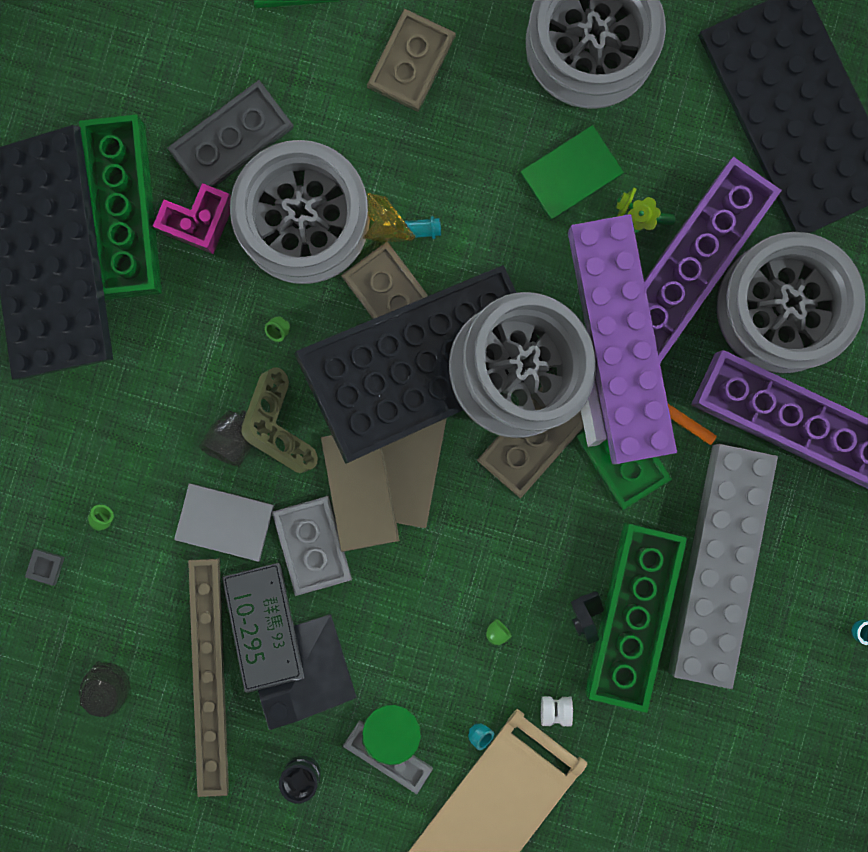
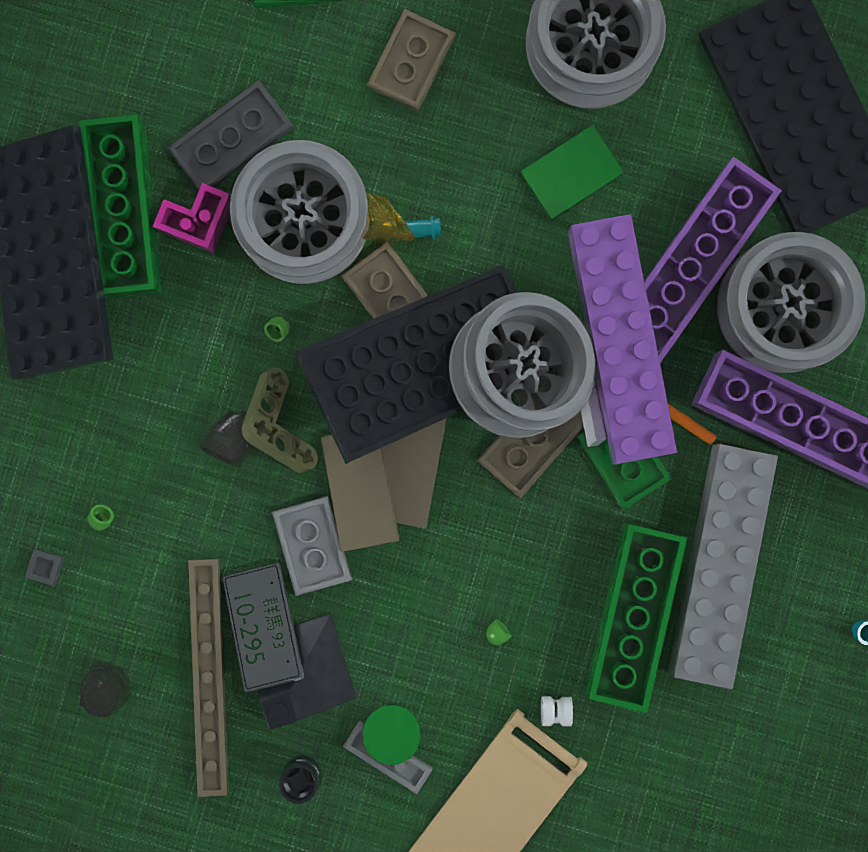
light grey tile [174,483,274,562] -> none
teal hinge [468,723,494,750] -> none
black bracket [570,591,604,644] -> none
lime plant [616,187,675,234] -> none

